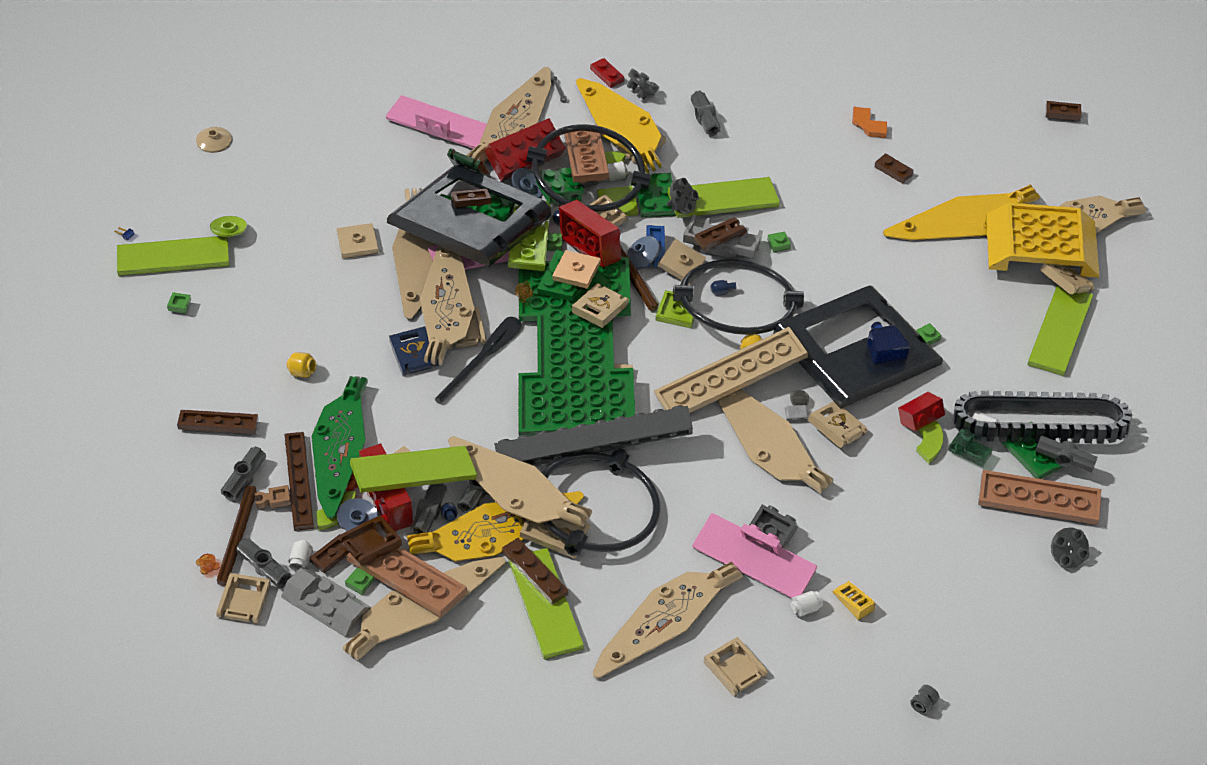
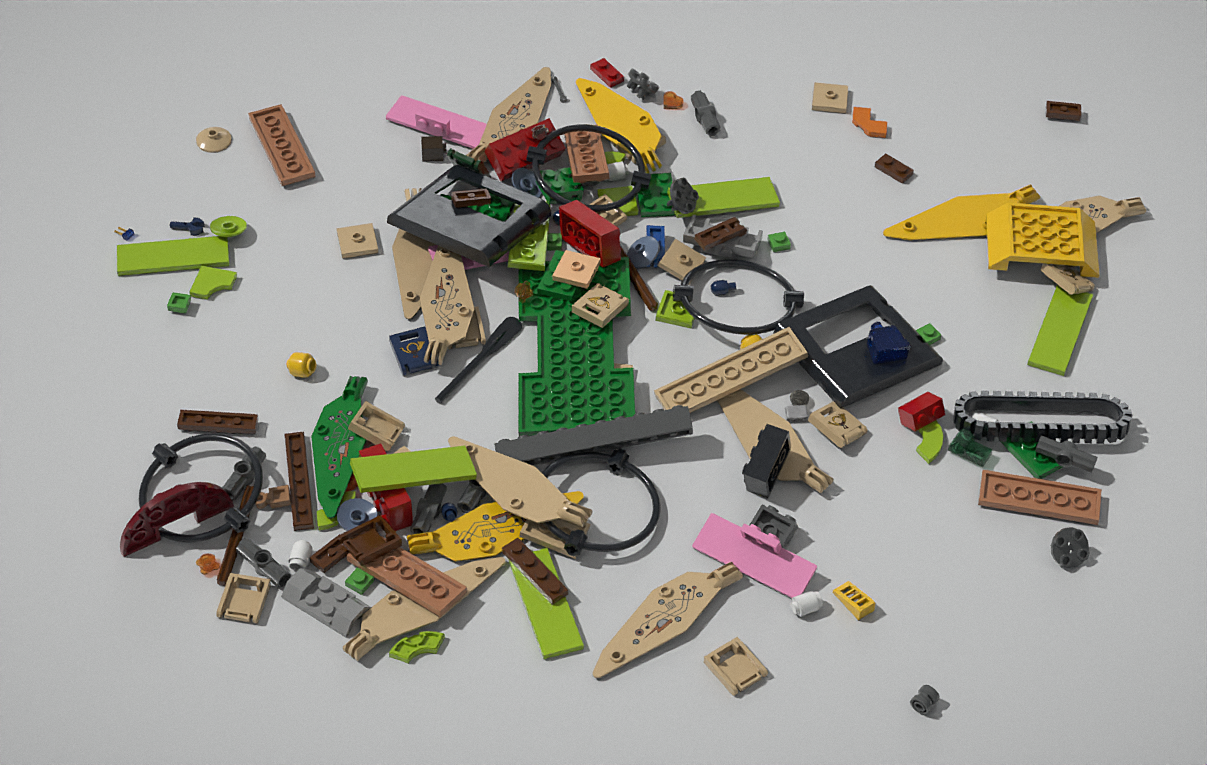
none -> dark red plate [120,482,234,557]
none -> black piece [139,433,263,543]
none -> dark blue bar [169,217,205,236]
none -> lime tile [189,266,237,300]
none -> nougat plate [248,104,316,186]
none -> tan container [348,401,405,451]
none -> lime tile [389,631,445,664]
none -> dark brown brick [421,136,447,162]
none -> clear smoke plate [532,125,549,140]
none -> clear orange tile [663,91,684,109]
none -> black brick [742,424,791,498]
none -> tan plate [812,82,848,113]

